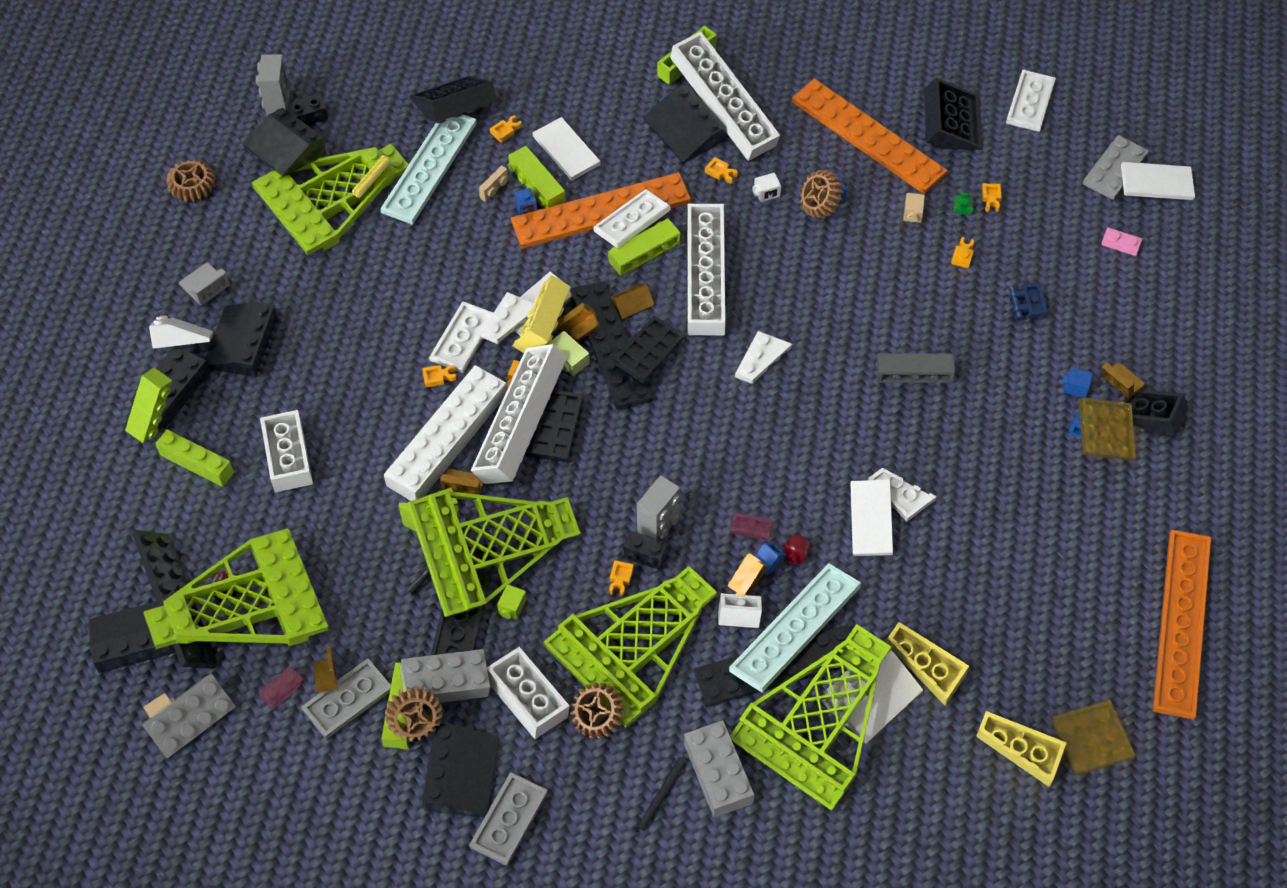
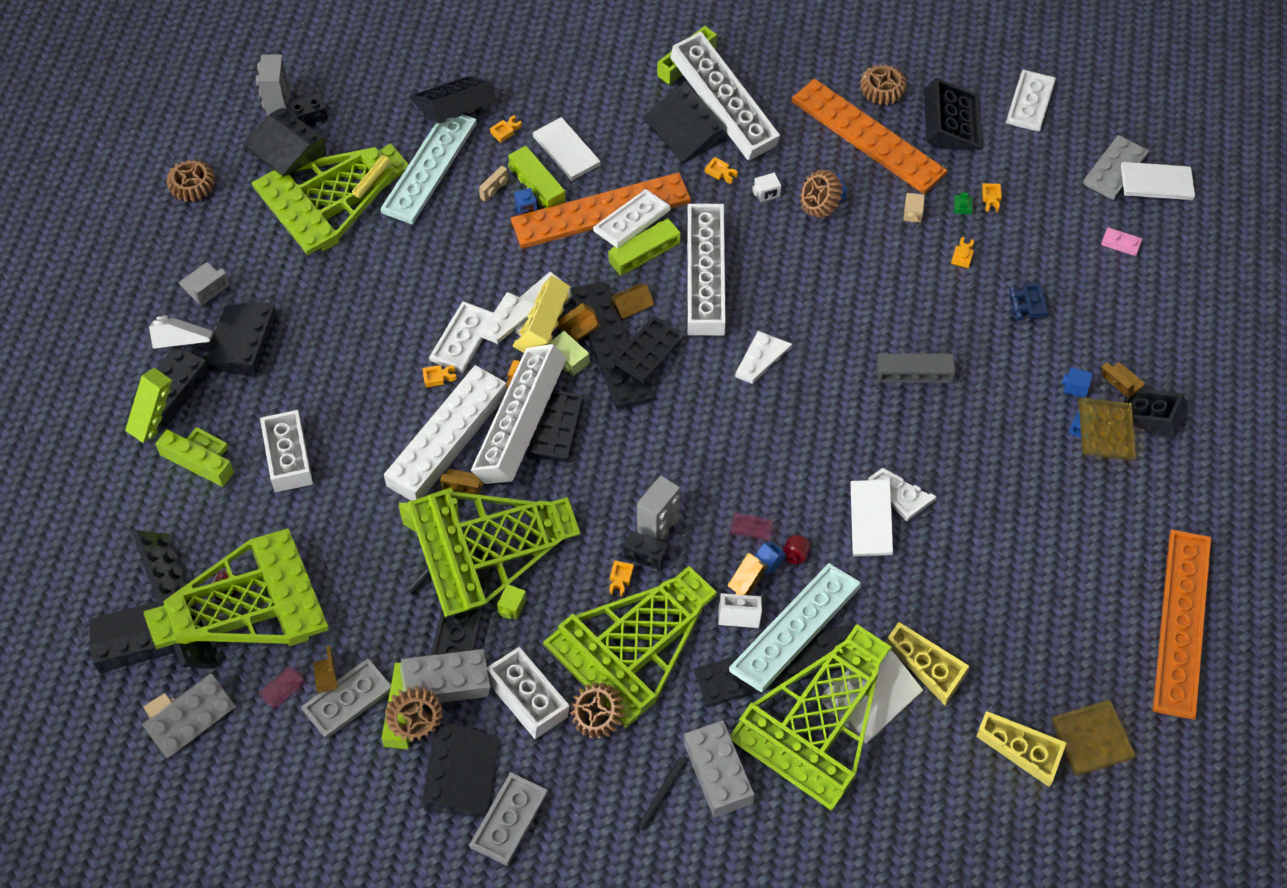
none -> lime plate [187,427,228,456]
none -> medium nougat gear [860,64,907,105]

